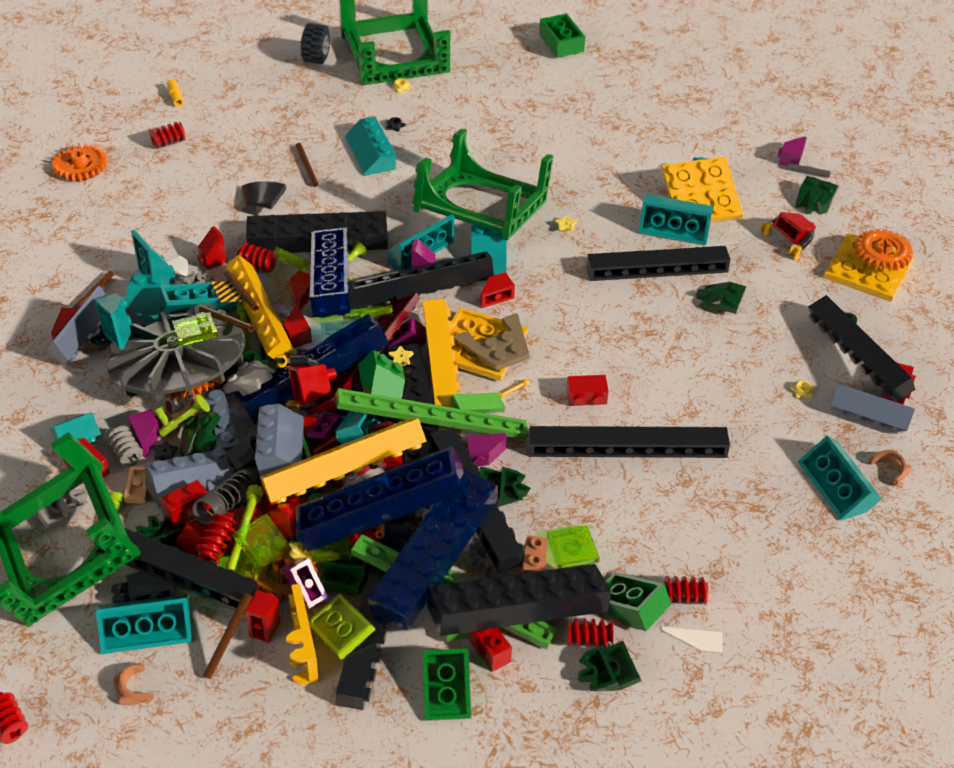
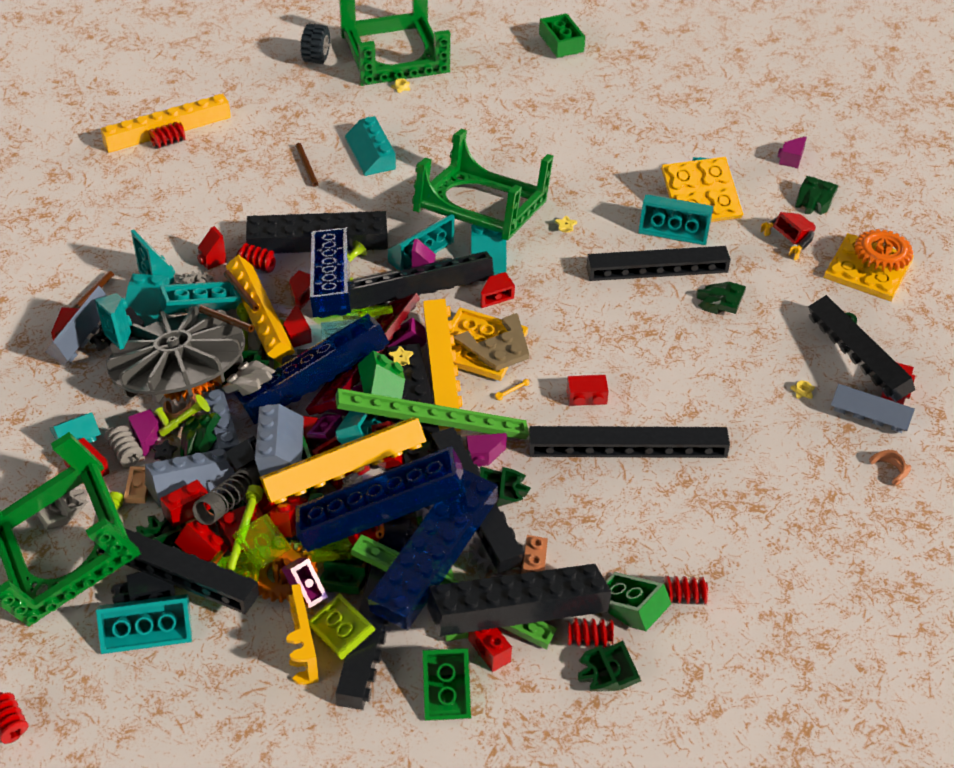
orange gear [52,143,108,181] -> none
nougat helmet [113,663,154,705] -> none
yellow pin [167,80,184,107] -> none
white sticker [167,256,188,276] -> none
clear neon green plate [172,312,218,346] -> none
red piece [196,514,238,564] -> none
reddish brown piece [203,592,253,679] -> none
sticker [211,281,243,302] -> none
black slope [242,181,286,215] -> none
red brick [245,590,281,643] -> none
clear neon green plate [273,247,319,276] -> none
red torso [277,354,337,413] -> none
light yellow plate [289,543,311,562] -> none
black plate [386,117,406,132] -> none
bright green tile [450,393,506,413] -> none
clear neon green plate [547,525,600,569] -> none
white sticker [662,627,723,653] -> none
dark grey piece [787,163,831,178] -> none
teal slope [798,435,882,520] -> none
none -> yellow brick [100,94,231,153]

